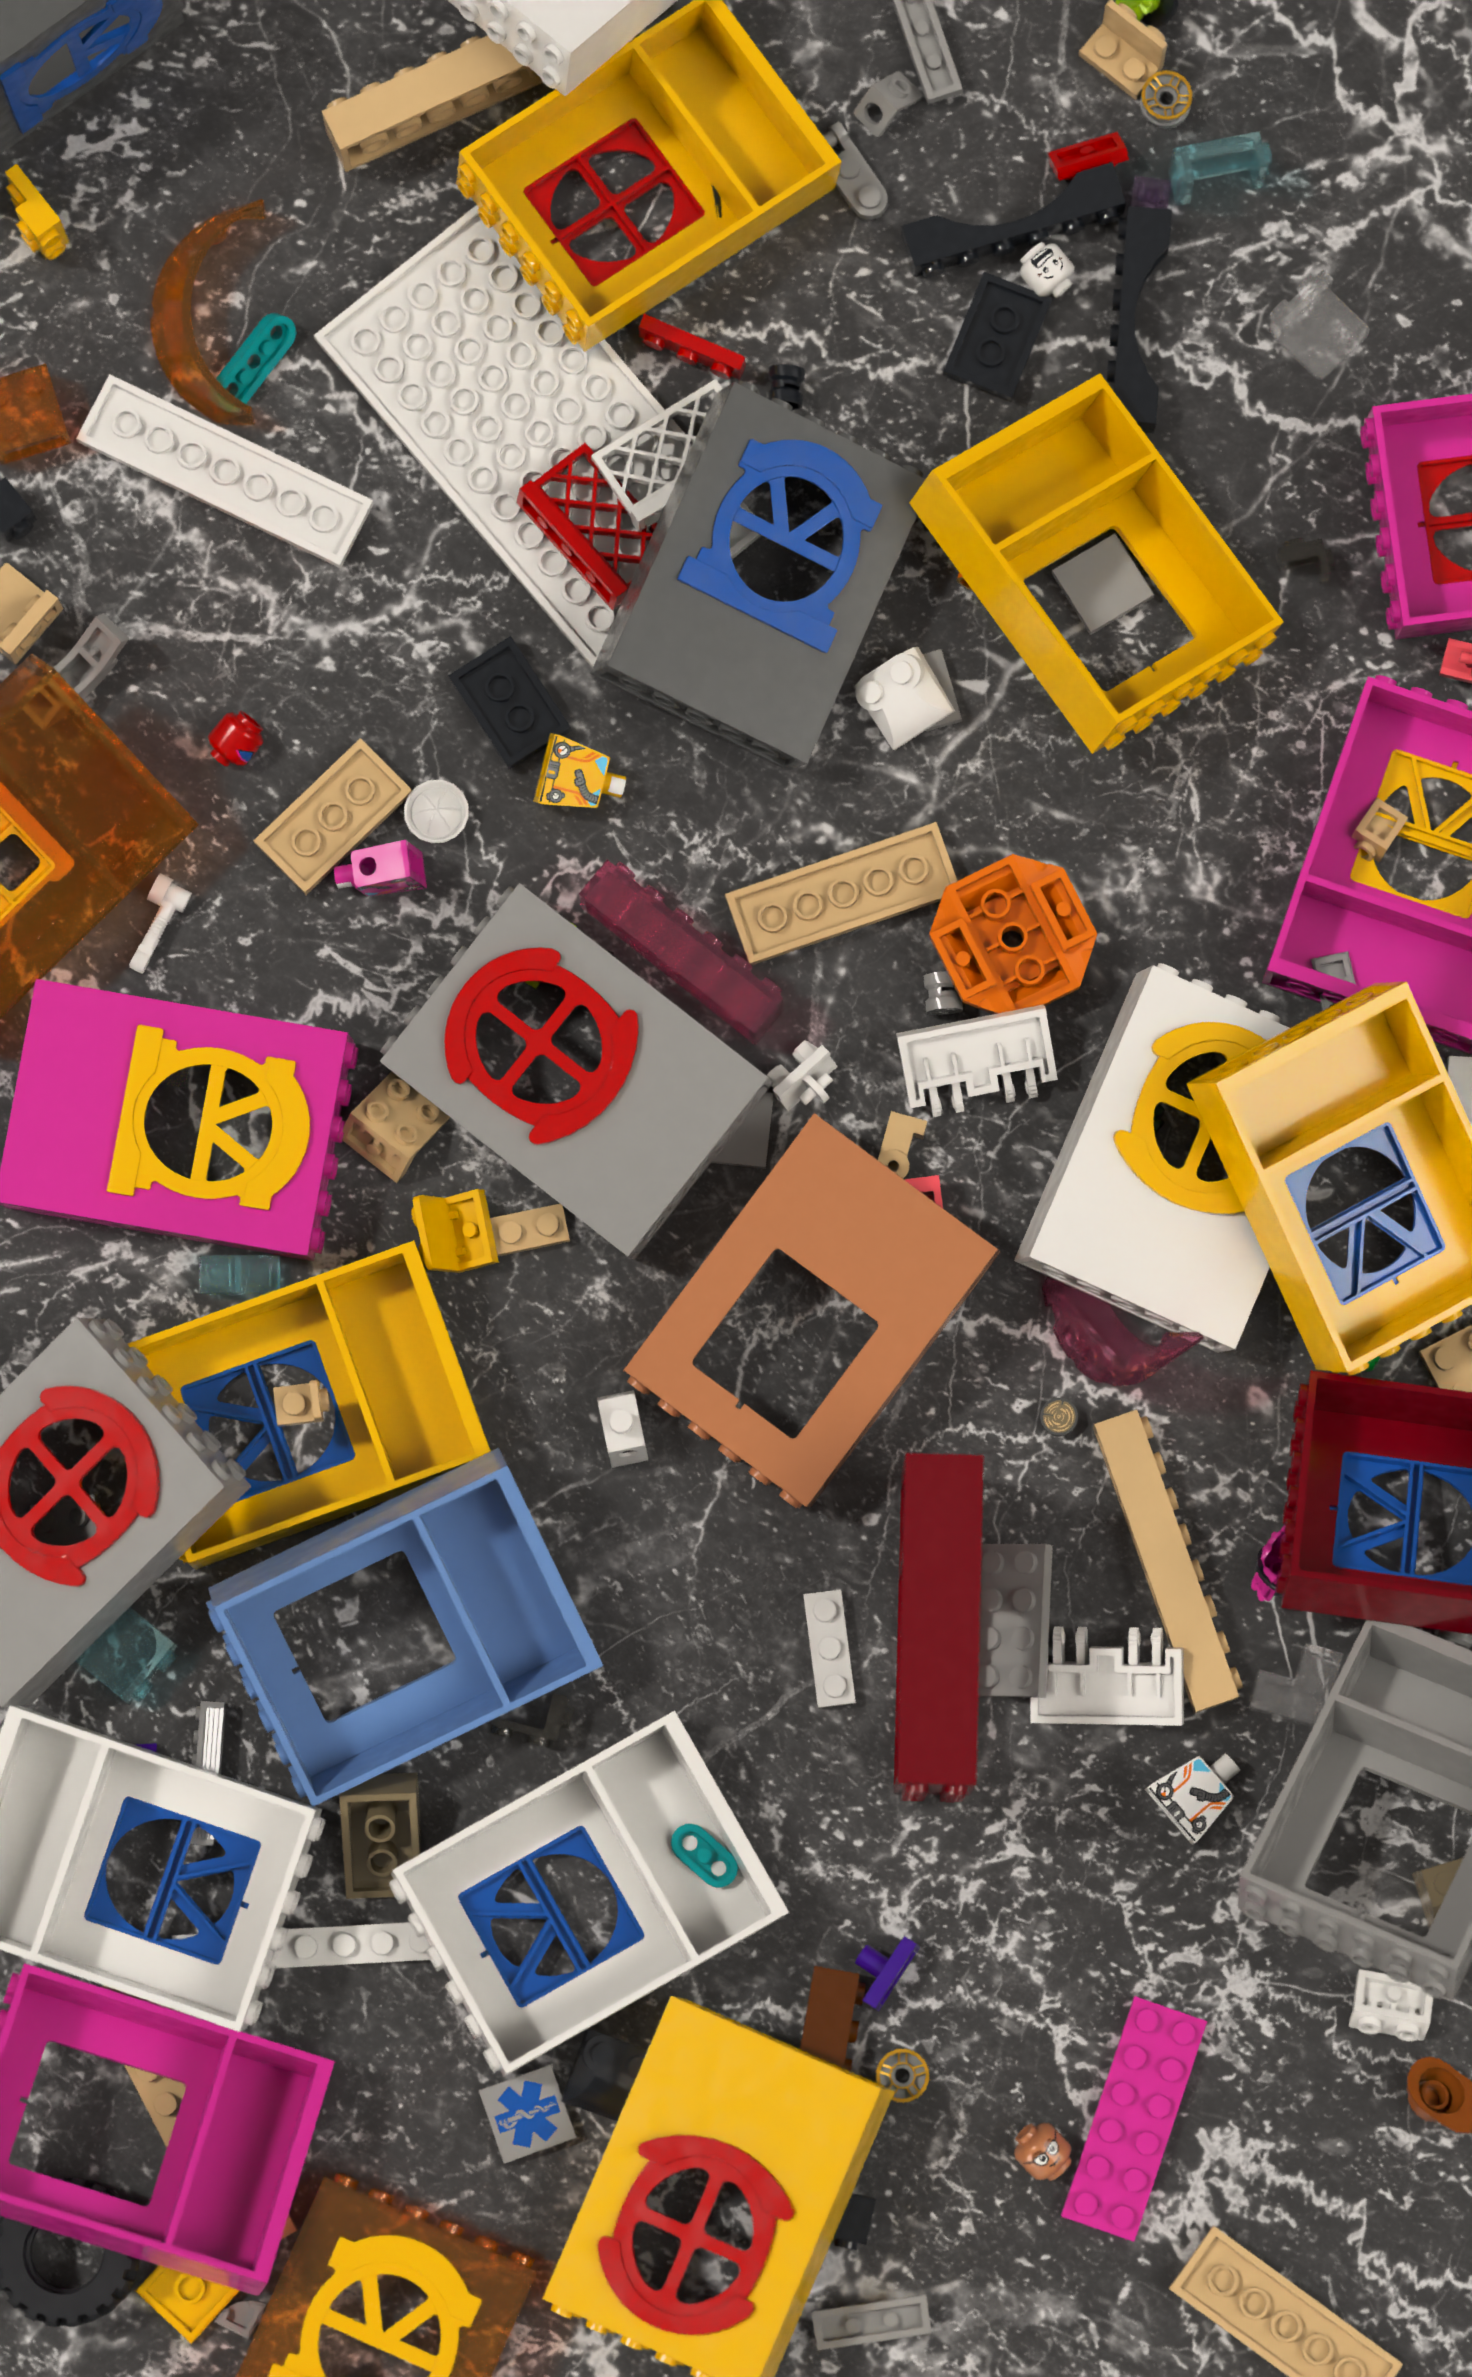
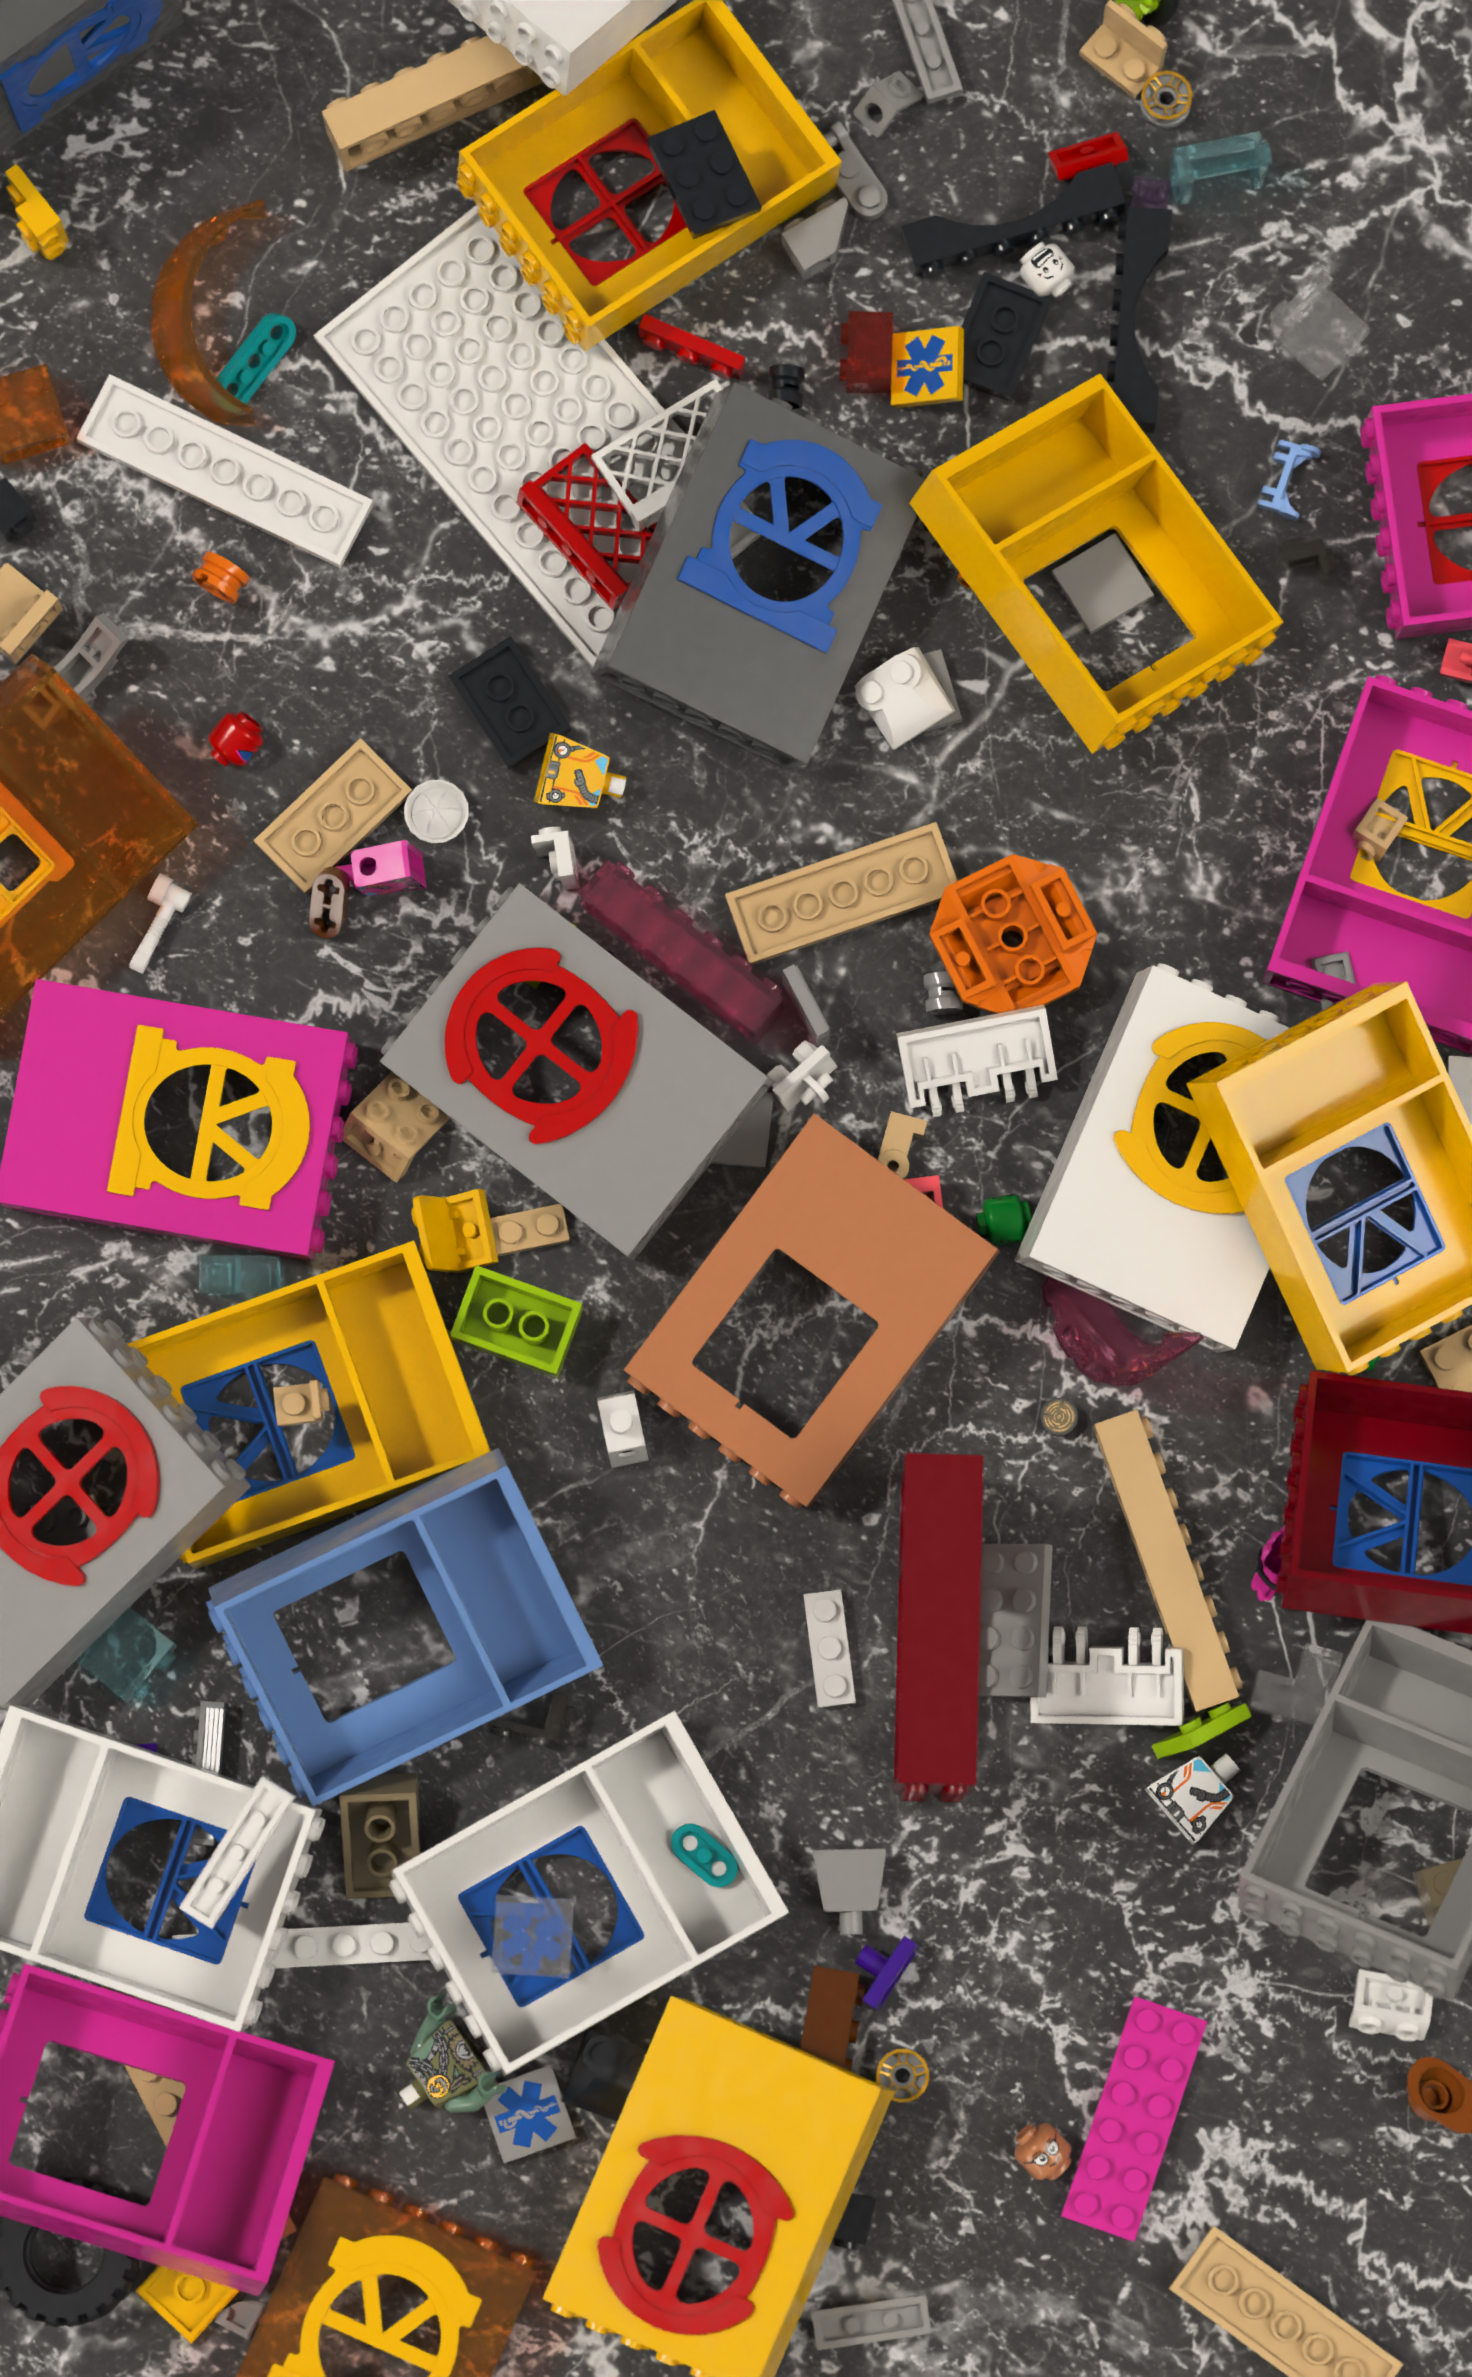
none -> white tile [179,1776,296,1929]
none -> orange wheel [191,551,250,604]
none -> reddish brown beam [309,867,350,938]
none -> torso [399,1993,507,2113]
none -> lime brick [450,1265,584,1379]
none -> clear tile [491,1895,574,1978]
none -> white bracket [531,827,580,890]
none -> black plate [647,110,762,240]
none -> light grey slope [781,197,848,281]
none -> light grey tile [783,964,830,1048]
none -> light grey torso [813,1849,886,1935]
none -> clear red brick [840,311,893,394]
none -> yellow tile [891,326,964,408]
none -> green head [976,1194,1031,1246]
none -> lime wing [1151,1702,1252,1759]
none -> light blue piece [1257,440,1322,521]

